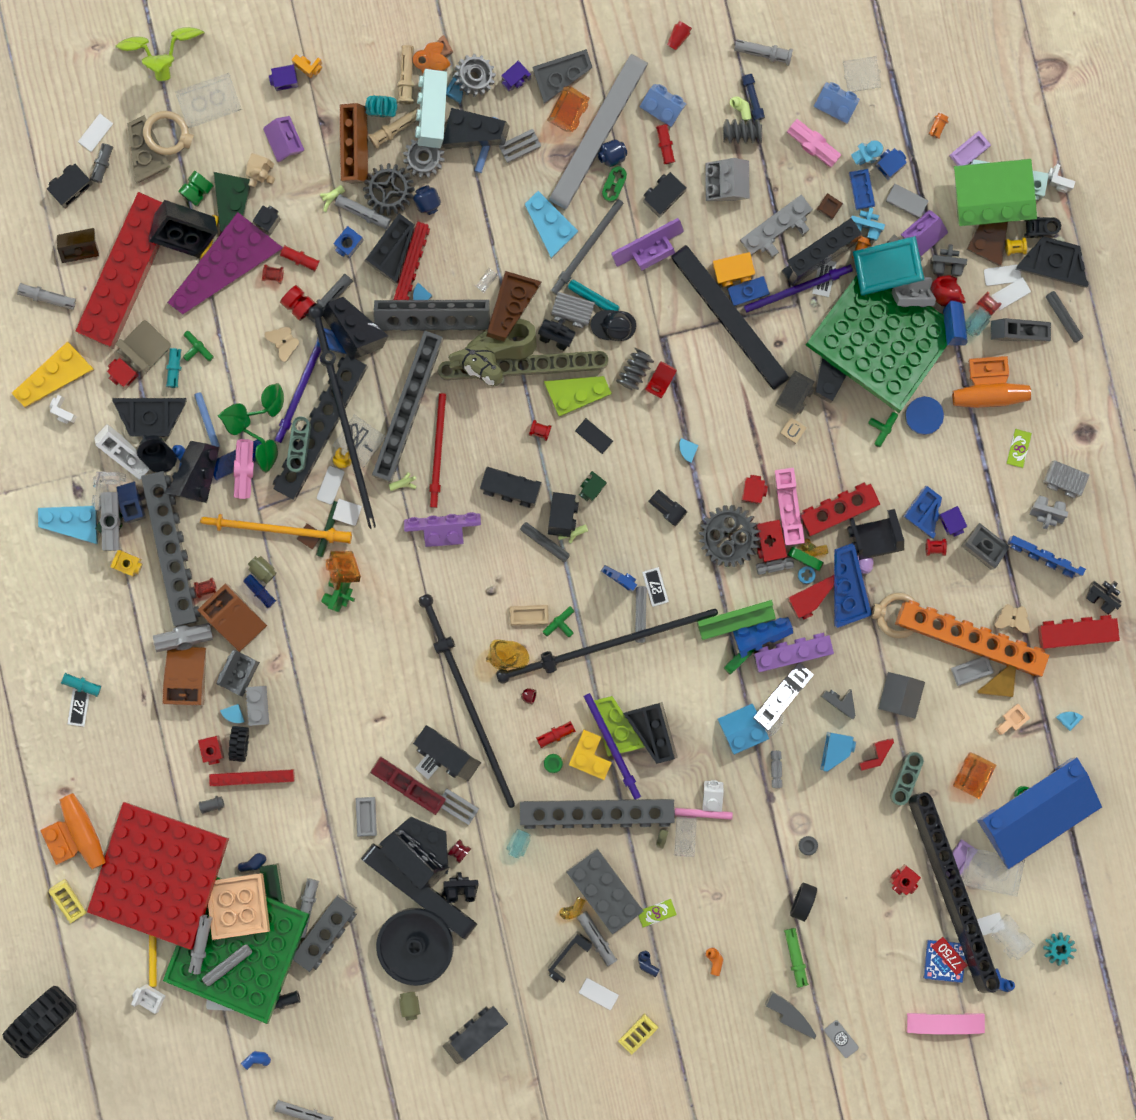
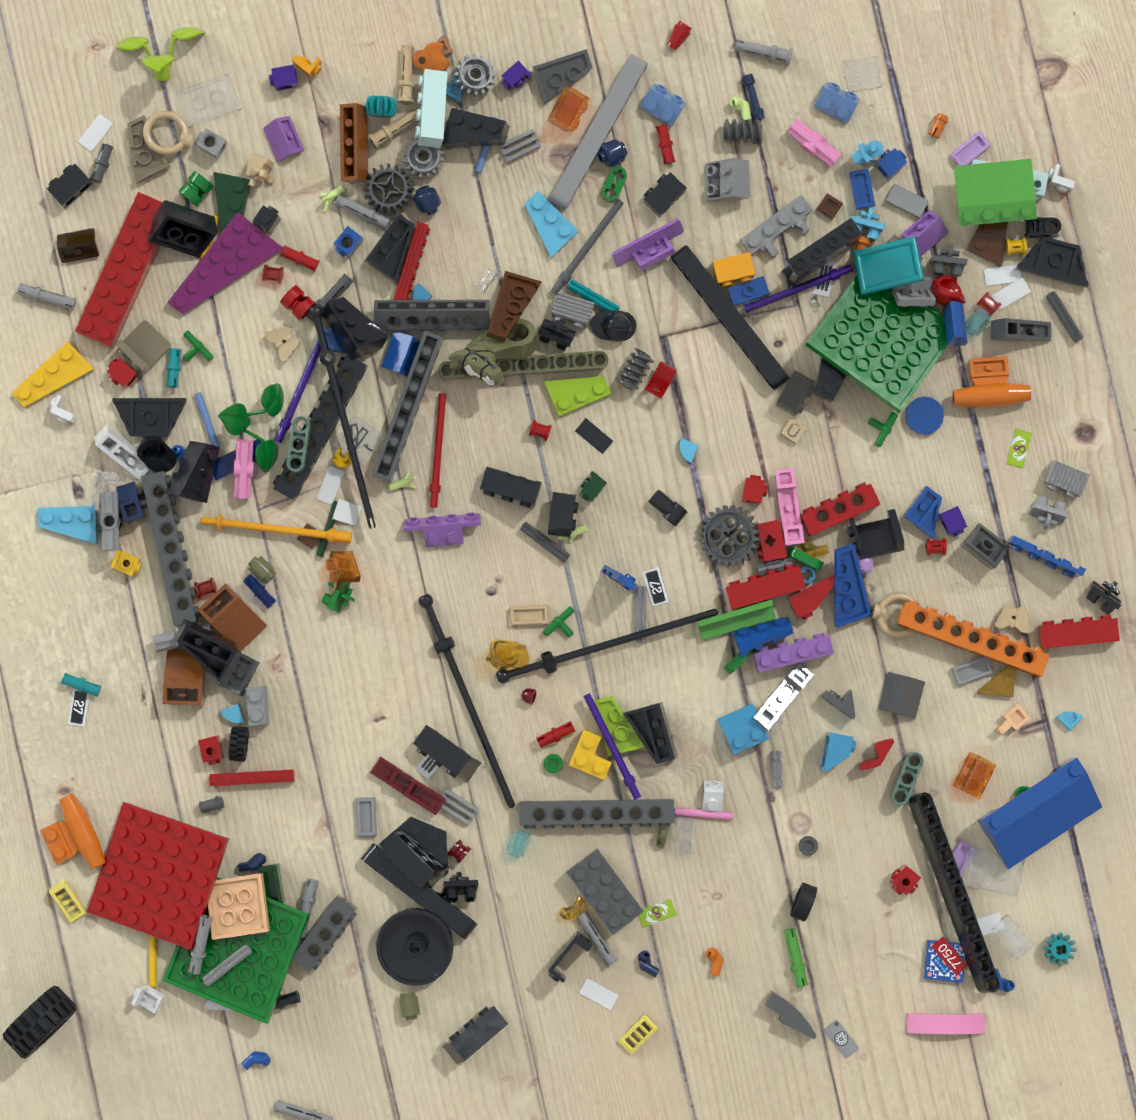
none -> black wedge [175,618,238,683]
none -> light grey brick [196,128,228,159]
none -> blue brick [381,331,420,377]
none -> red brick [726,564,806,610]

